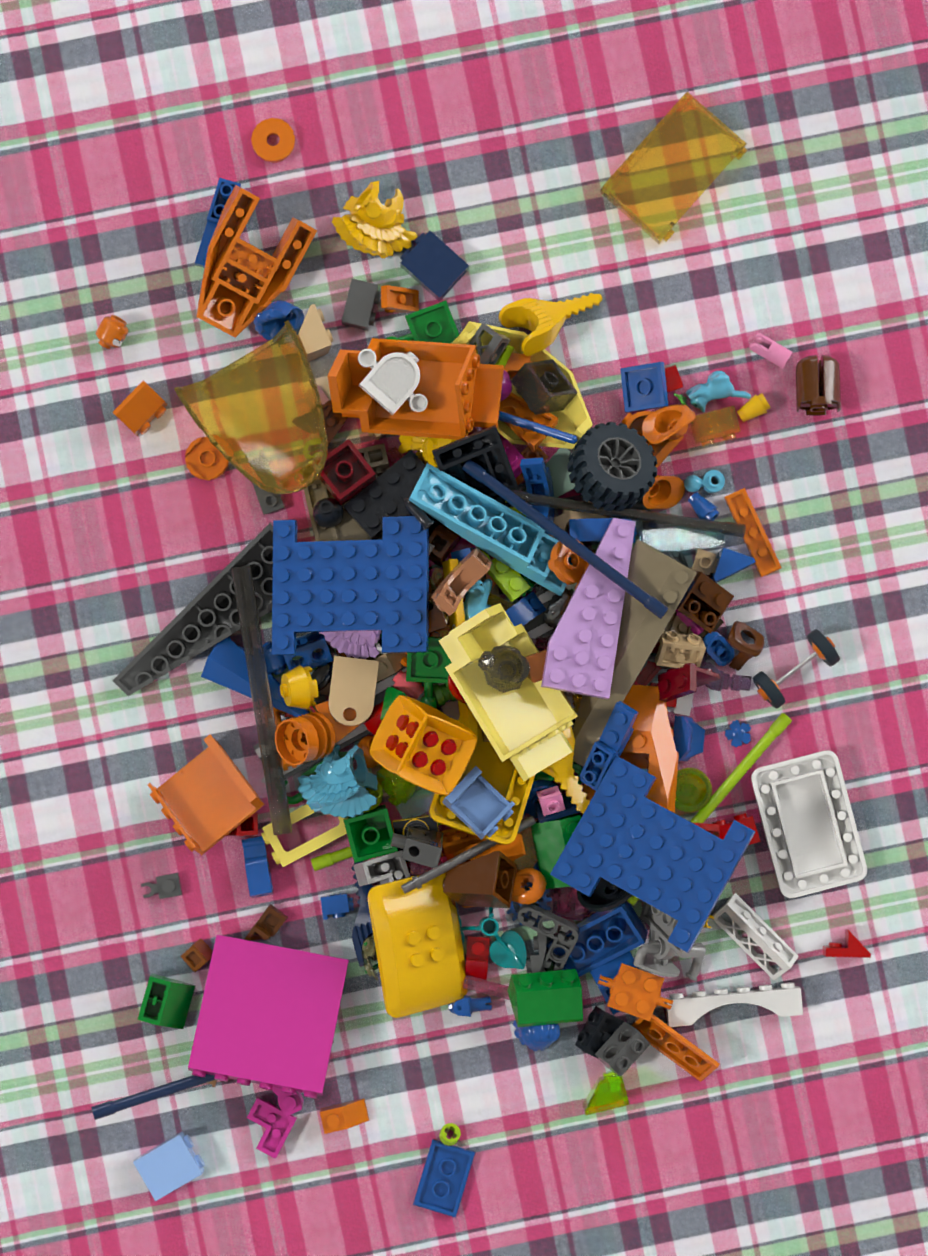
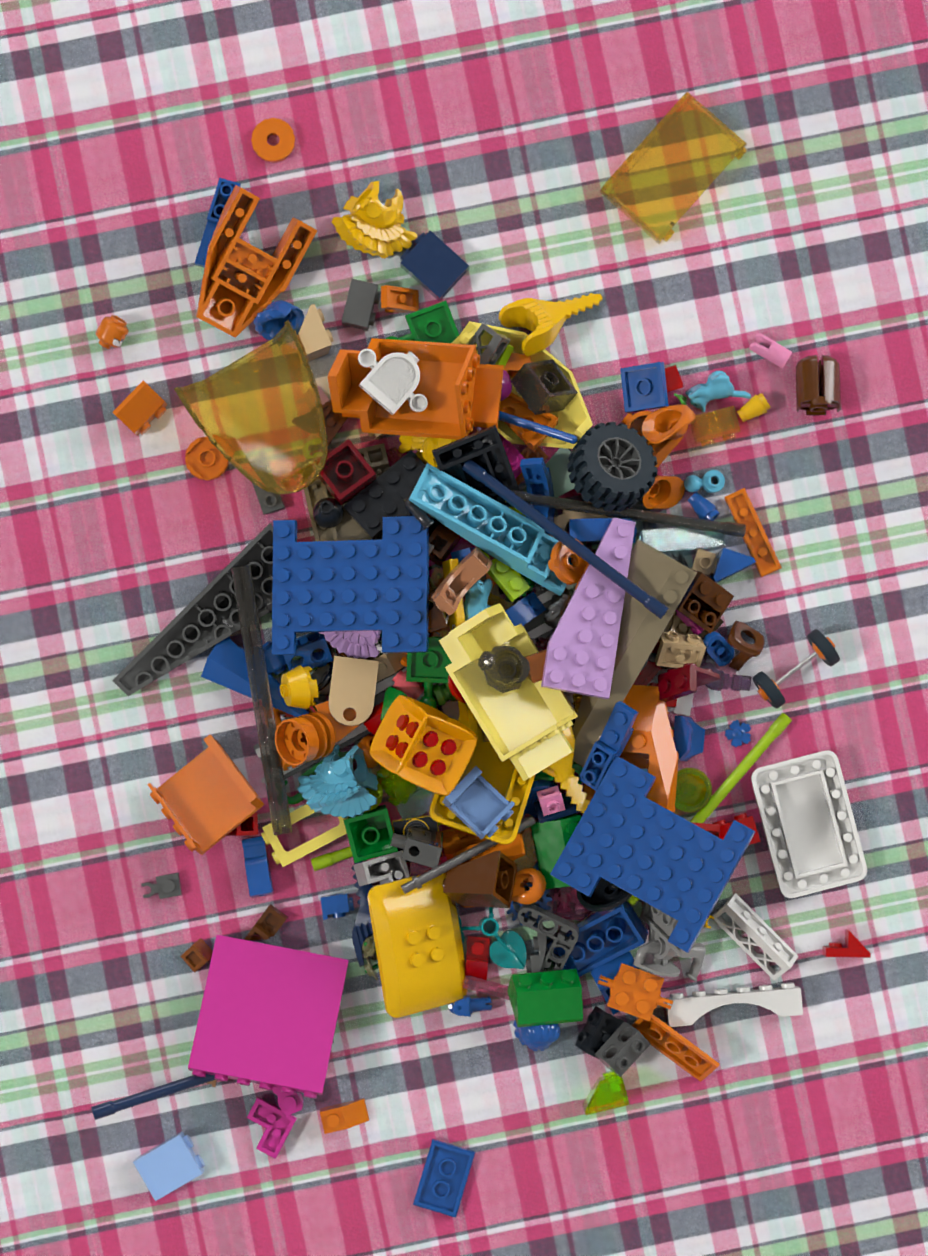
green slope [137,974,196,1029] -> none
lime bush [439,1123,461,1146] -> none

